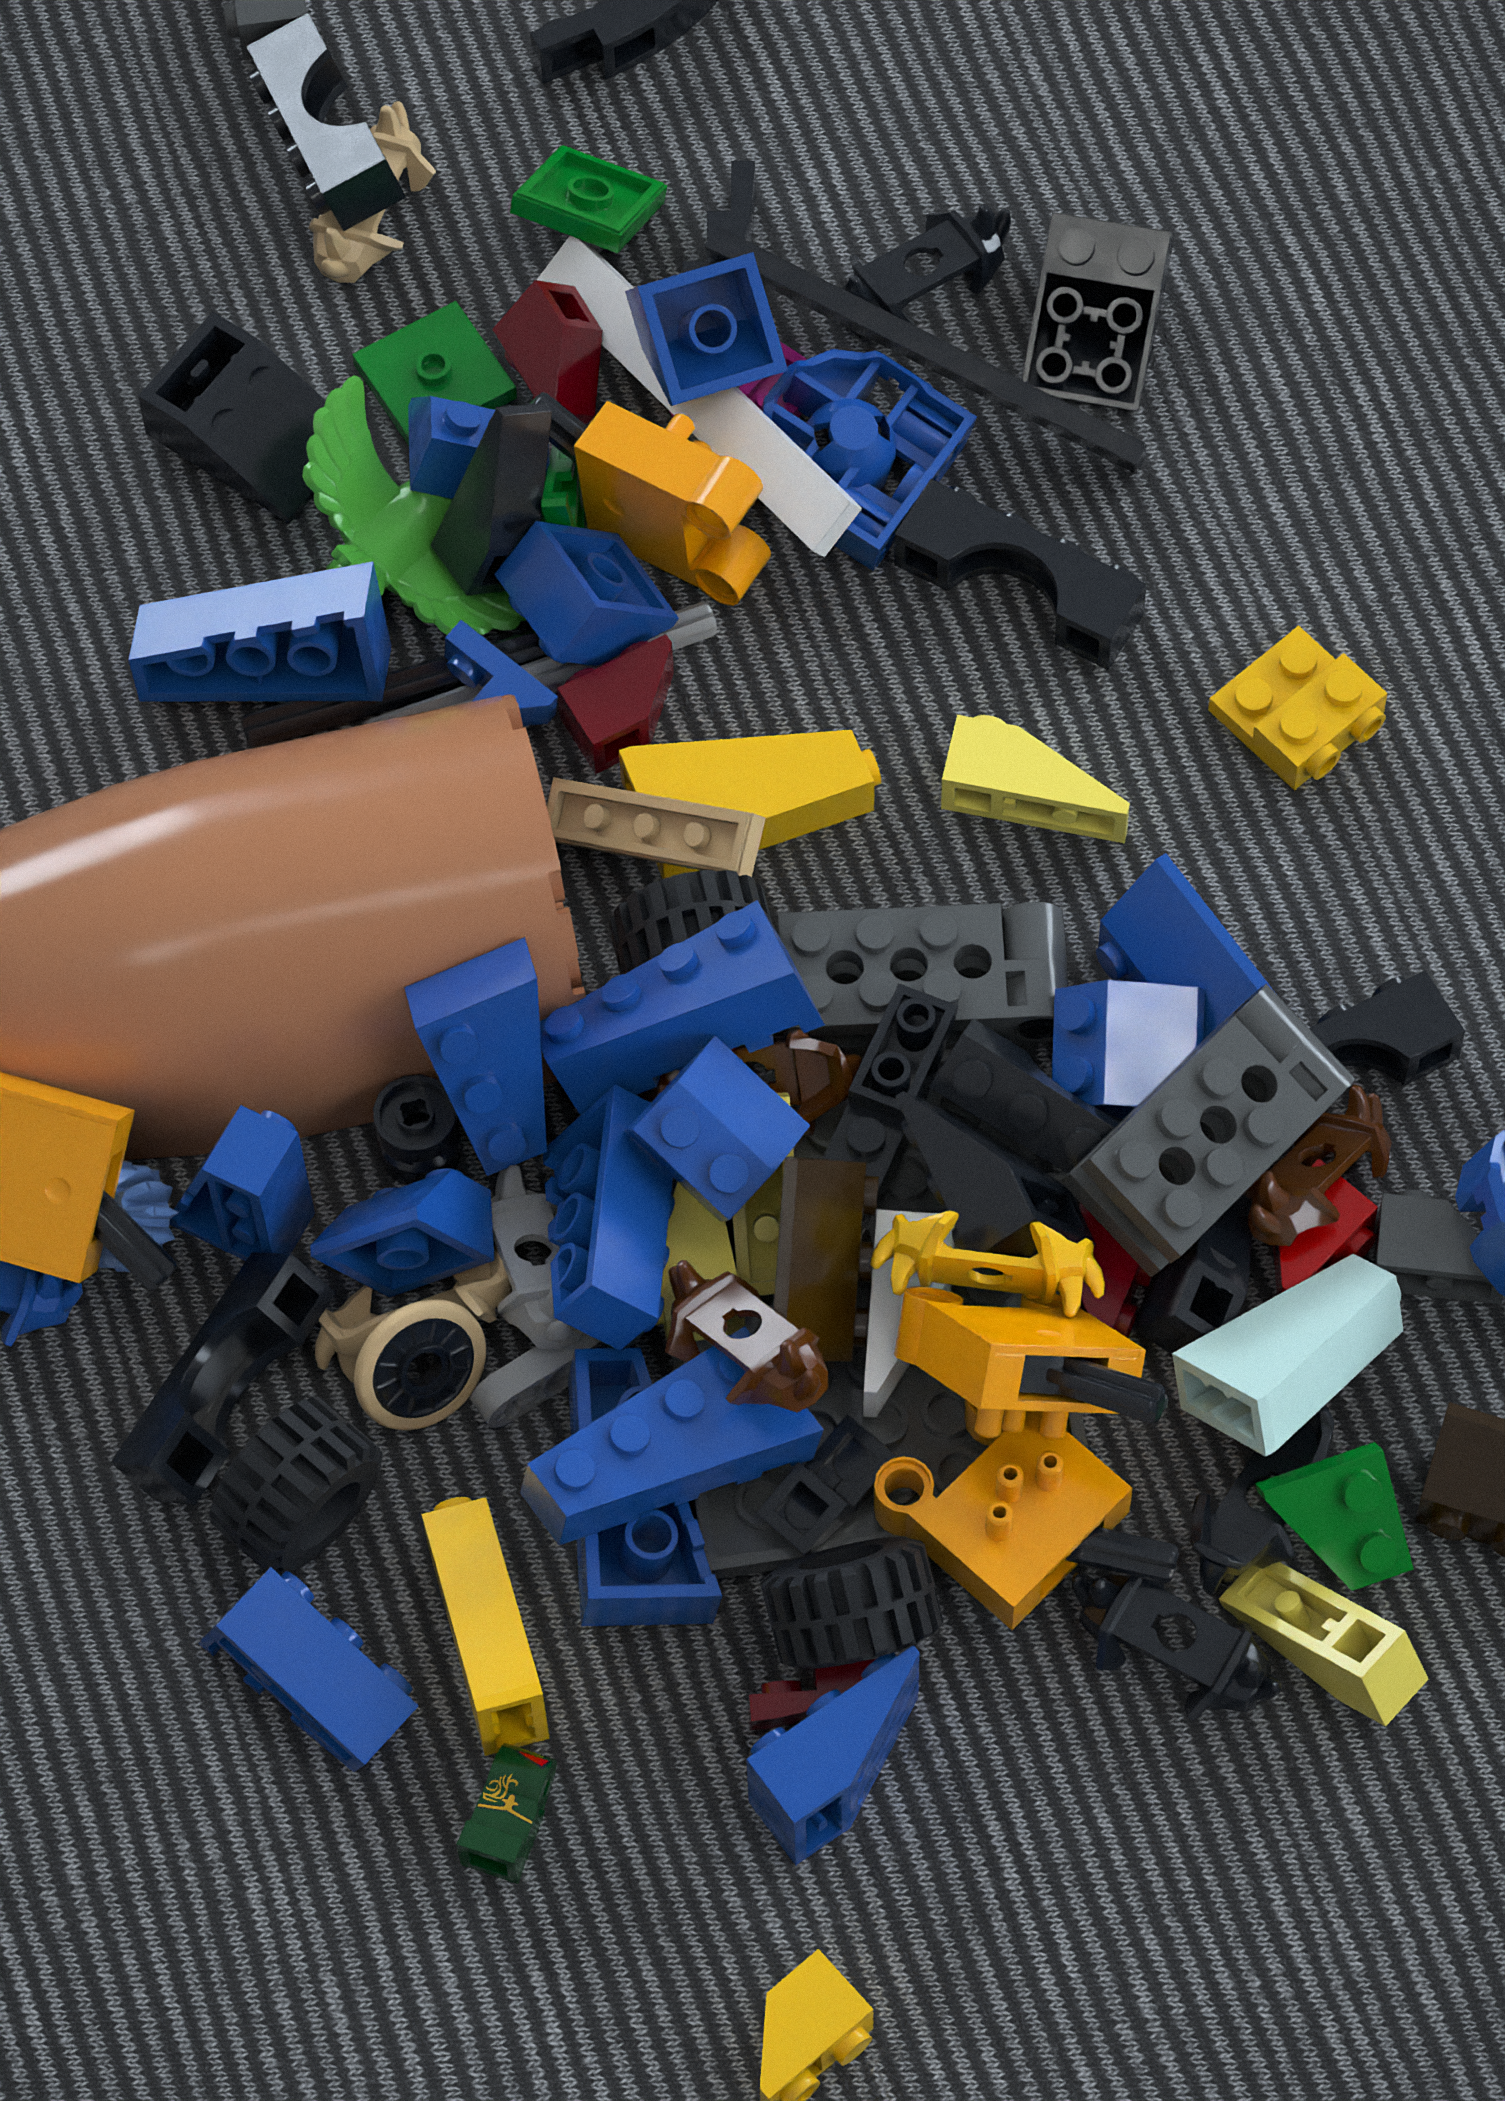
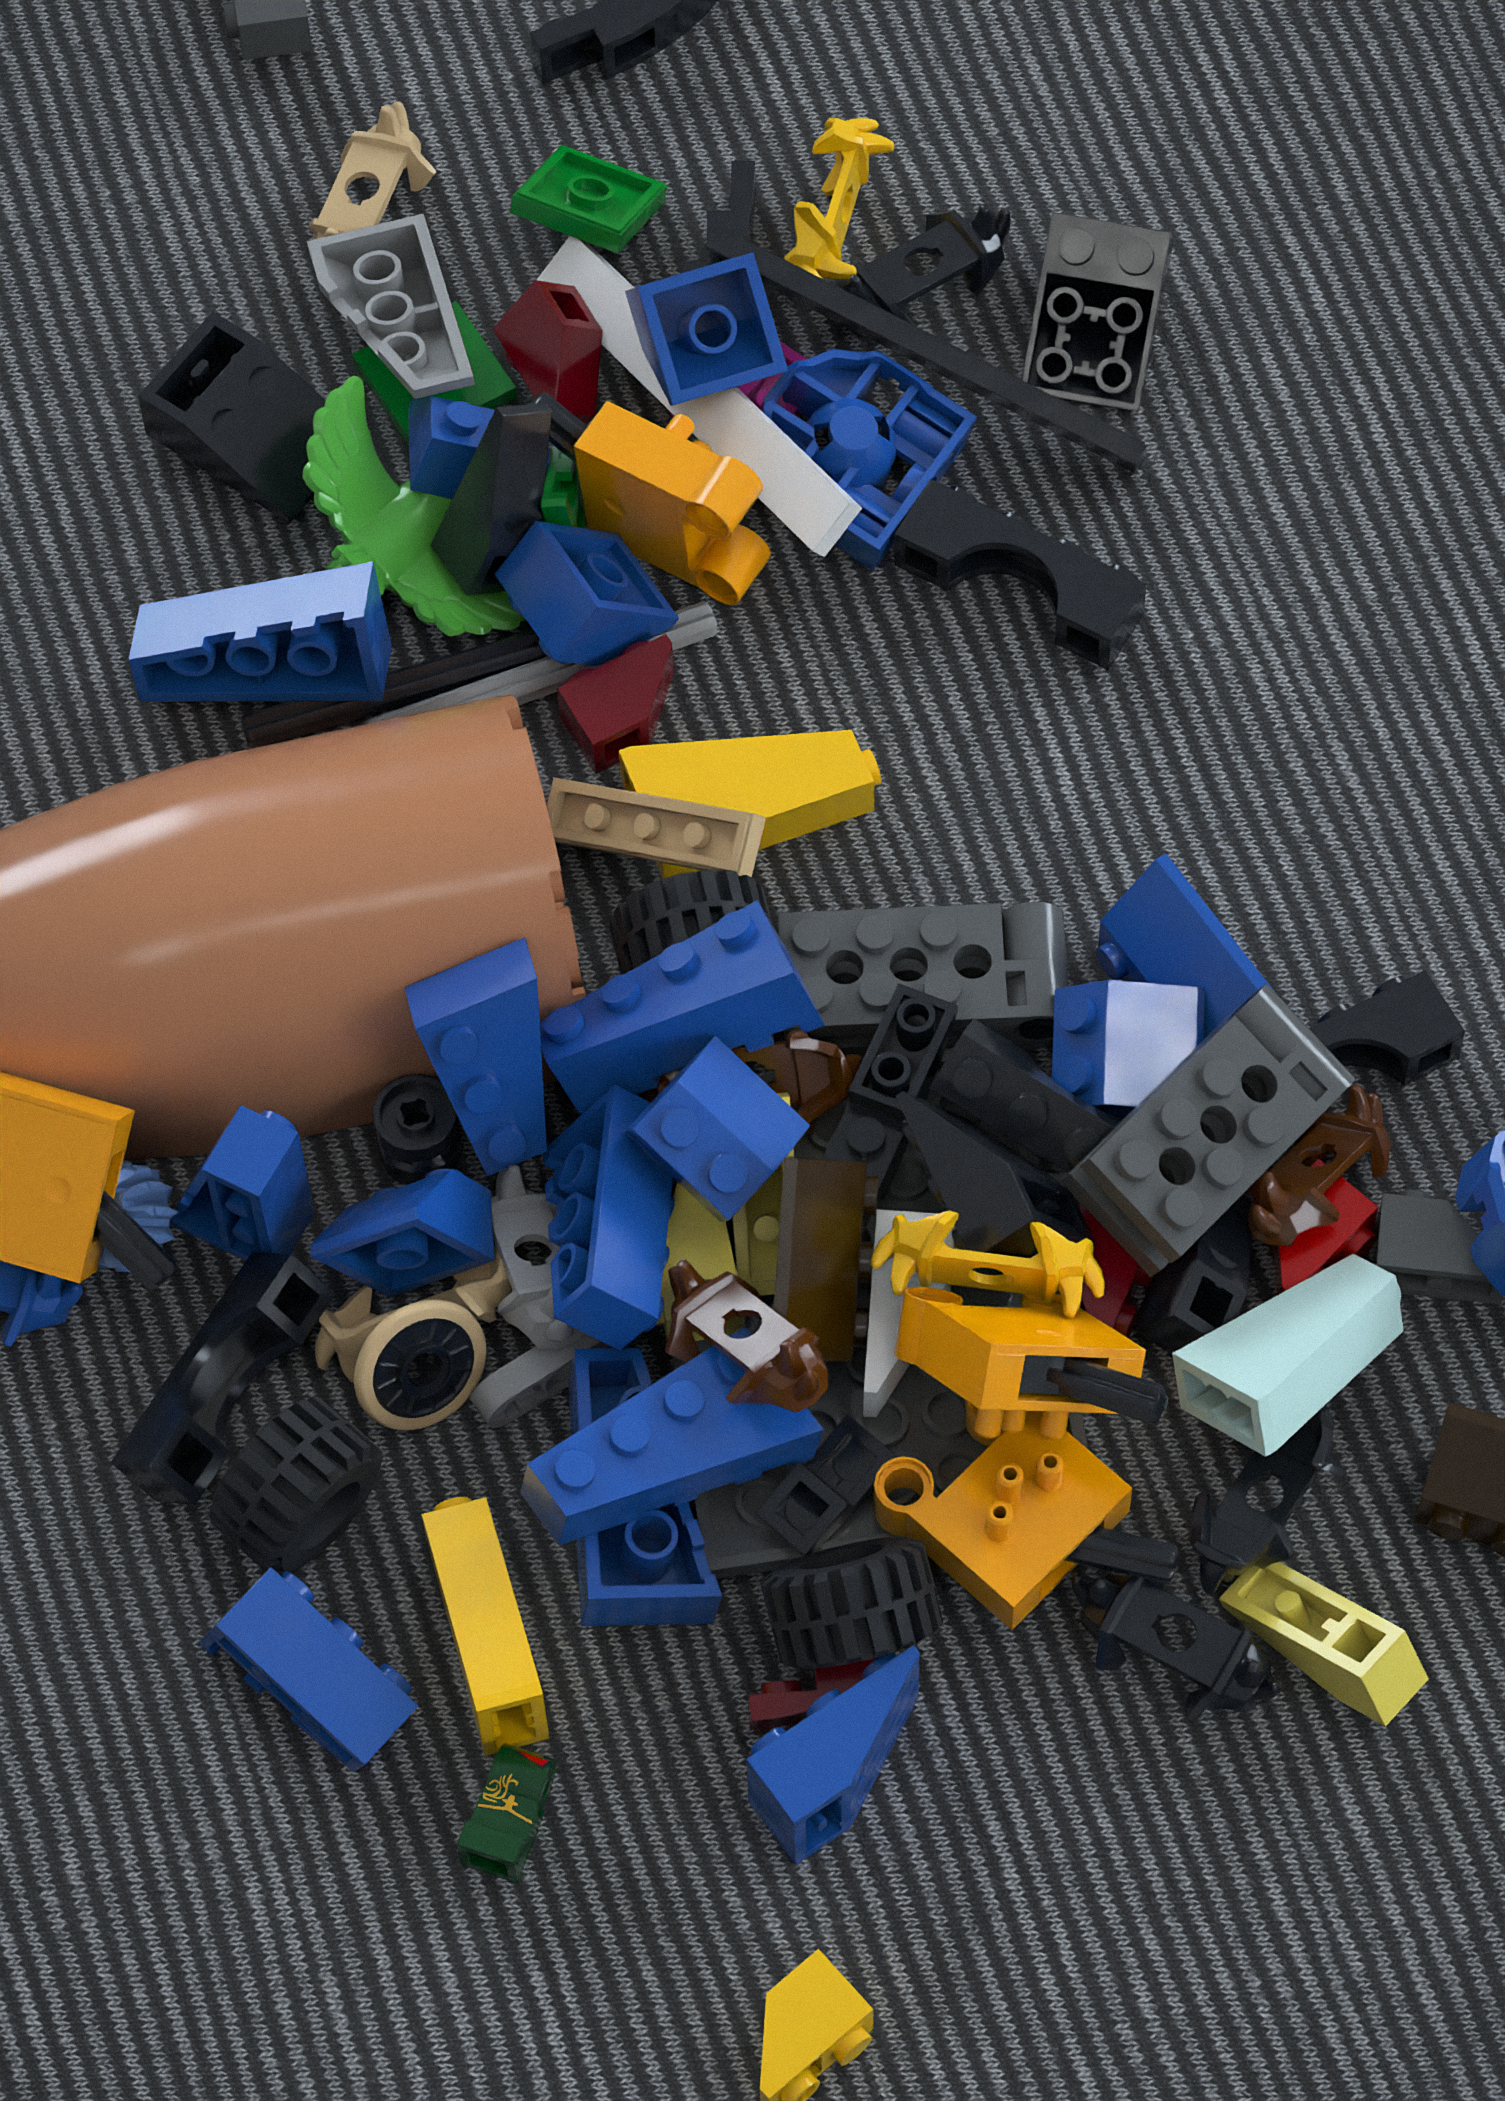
arch [246,13,406,232] -> none
blue slope [444,620,558,726] -> none
light yellow slope [941,715,1130,843] -> none
yellow plate [1208,625,1387,791] -> none
green wing [1255,1442,1414,1591] -> none
none -> light grey wedge [307,214,475,399]
none -> yellow piece [784,118,894,280]

